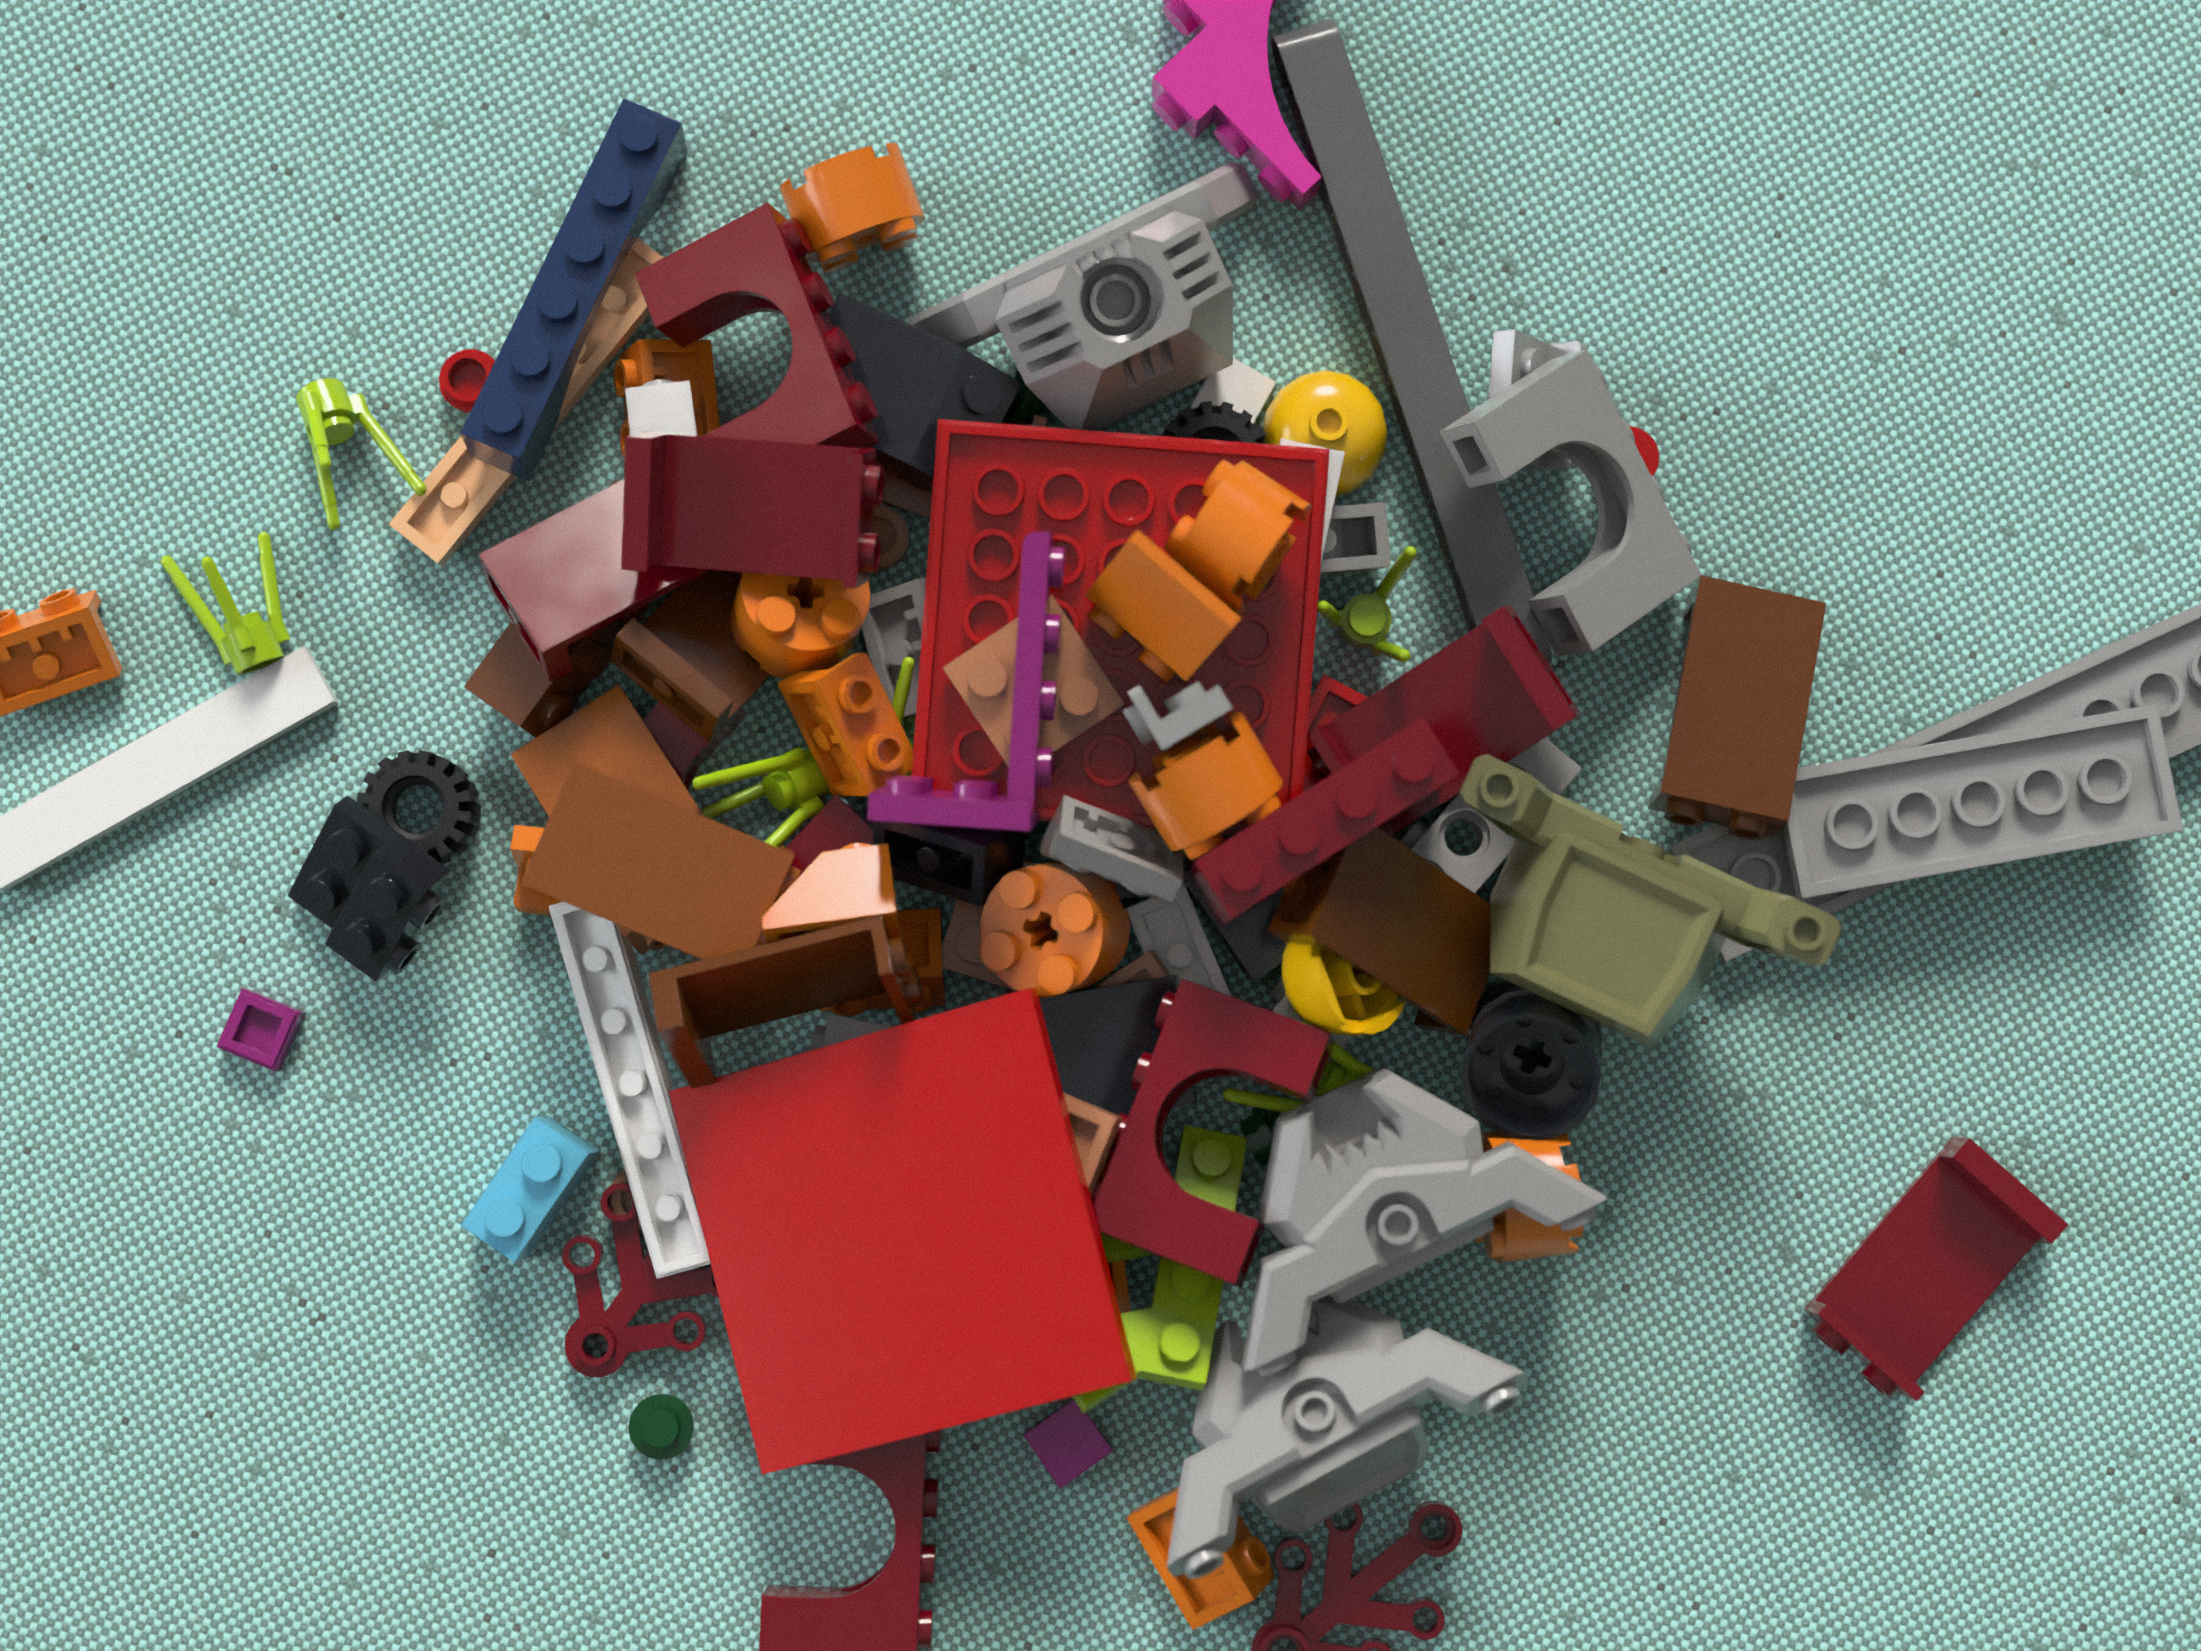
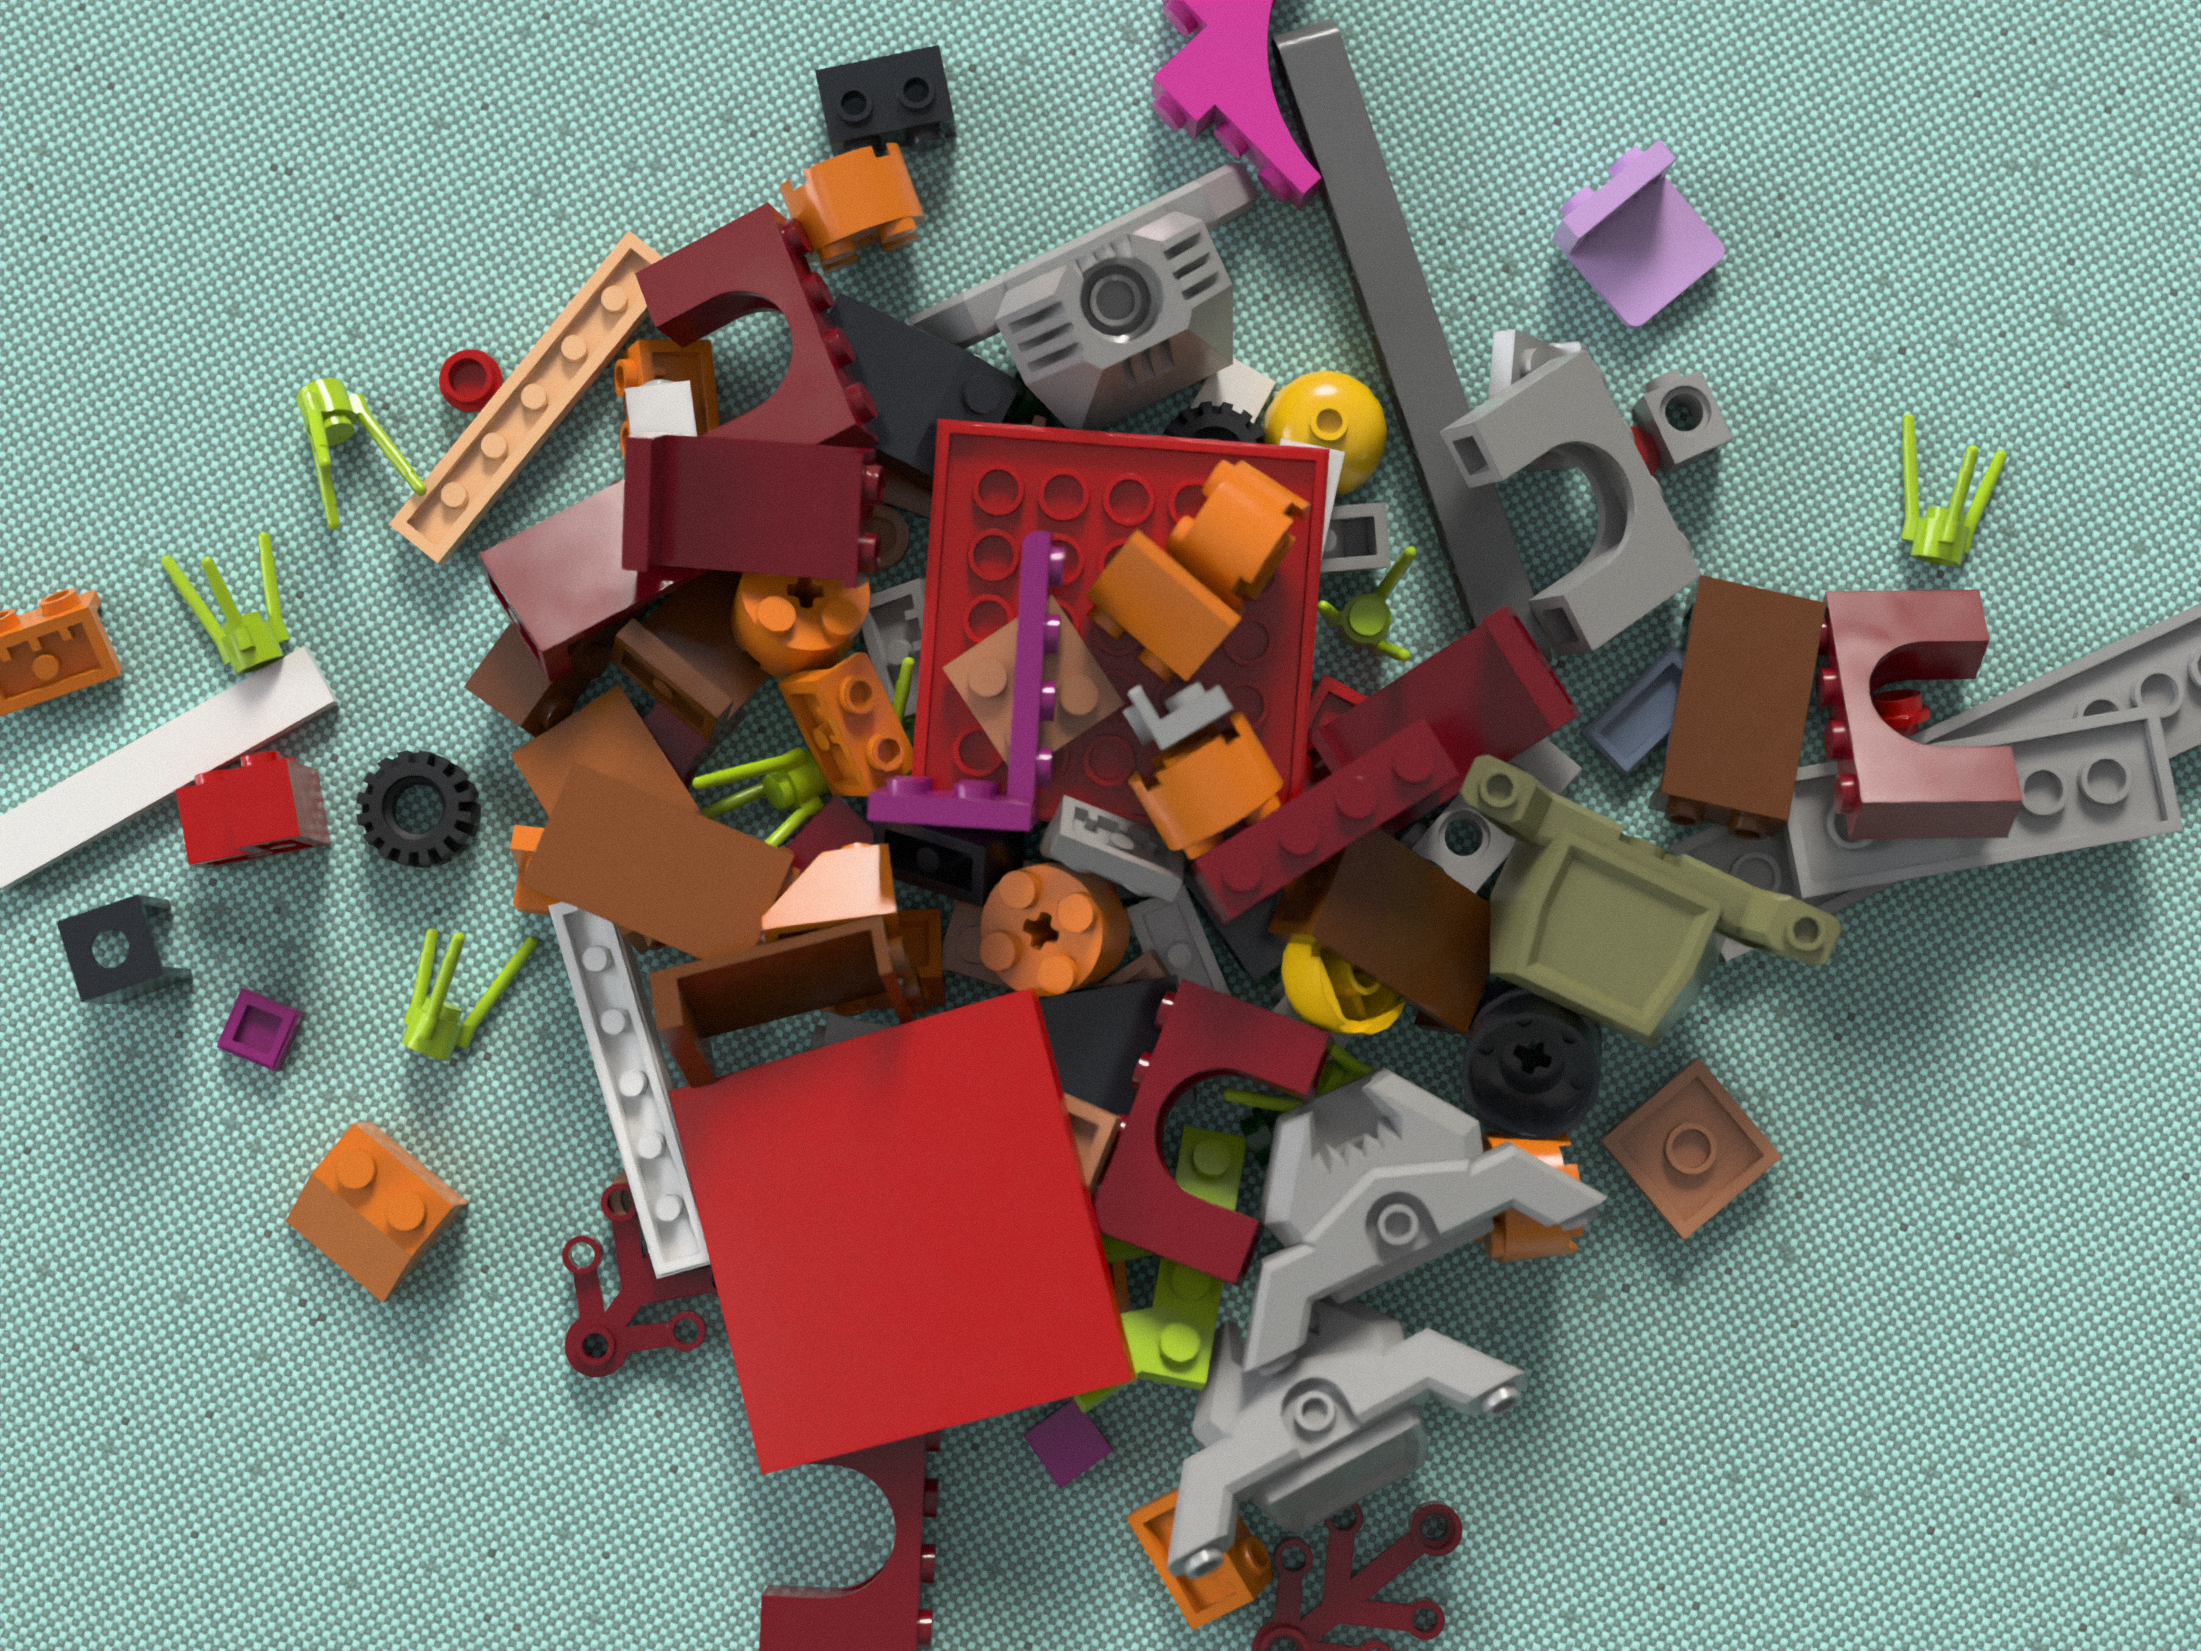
black plate [287,795,451,982] -> none
dark blue arch [460,98,688,481] -> none
medium azure brick [461,1115,600,1262] -> none
dark green plate [629,1393,694,1460] -> none
dark red panel [1804,1136,2069,1401] -> none
none -> black piece [56,894,193,1004]
none -> red brick [176,751,331,869]
none -> orange slope [286,1121,468,1303]
none -> lime plant [401,928,538,1061]
none -> black brick [815,45,957,158]
none -> lavender bracket [1552,140,1725,329]
none -> sand blue tile [1578,645,1684,779]
none -> nougat plate [1597,1058,1782,1240]
none -> light grey brick [1632,369,1733,476]
none -> arch [1816,590,2023,840]
none -> red plate [1871,689,1931,736]
none -> lime plant [1900,414,2007,567]

